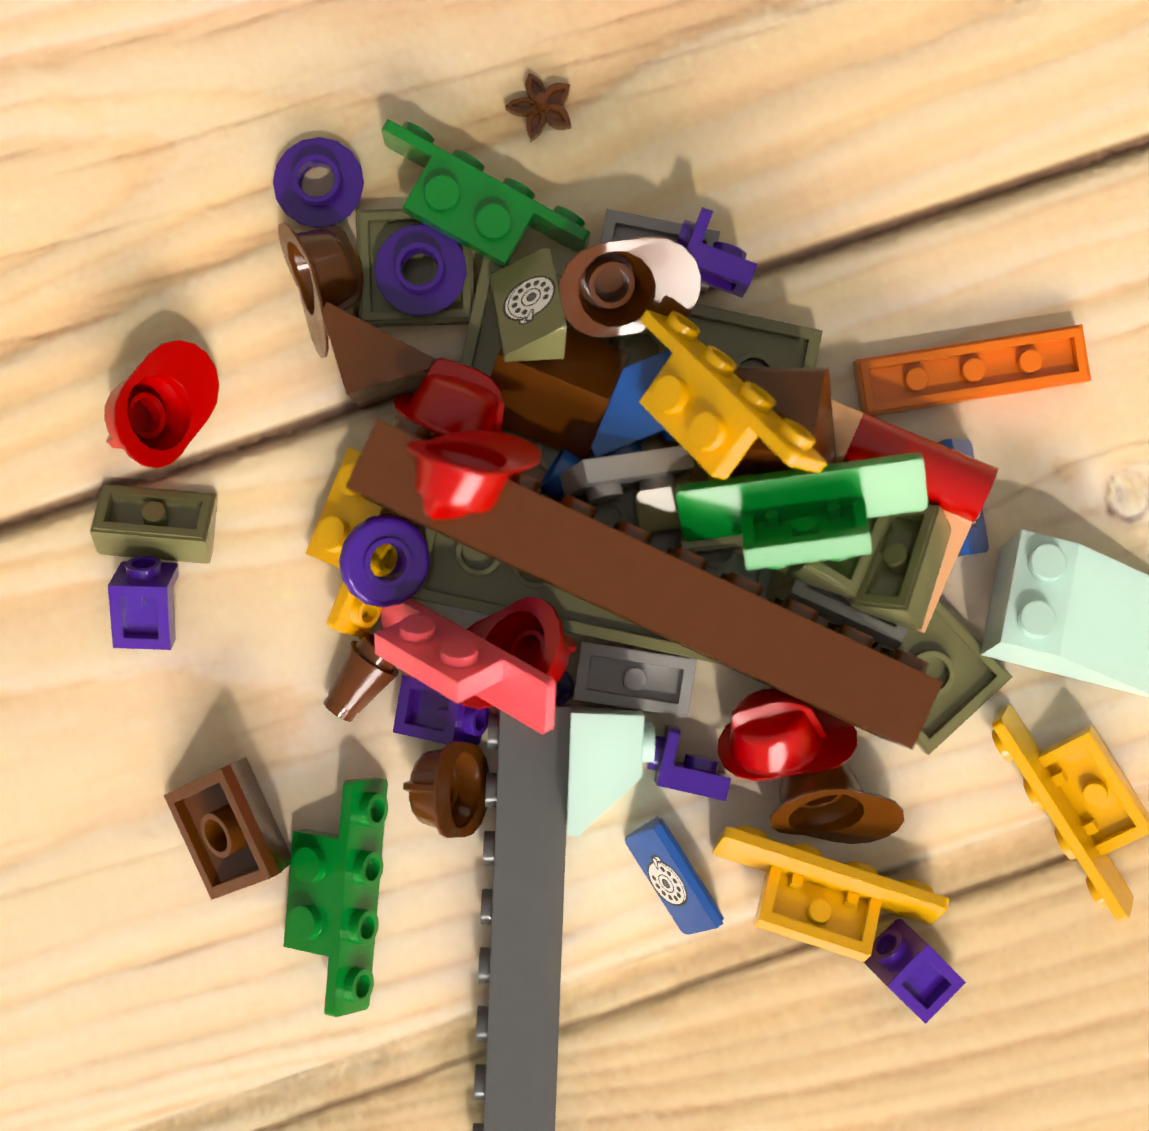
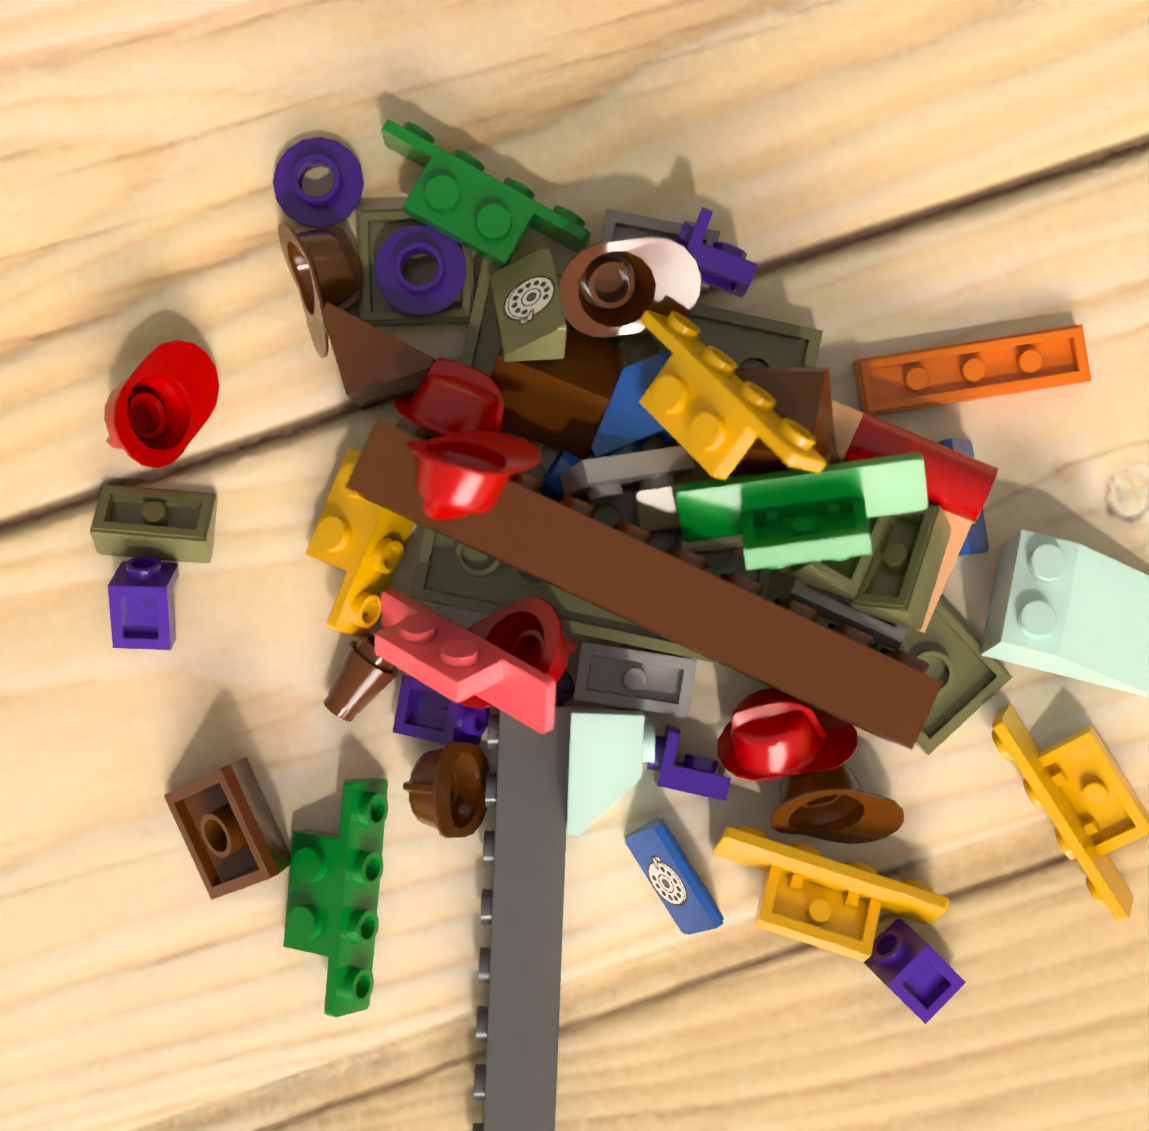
dark purple piece [339,514,430,608] -> none
reddish brown plant [505,72,571,142] -> none

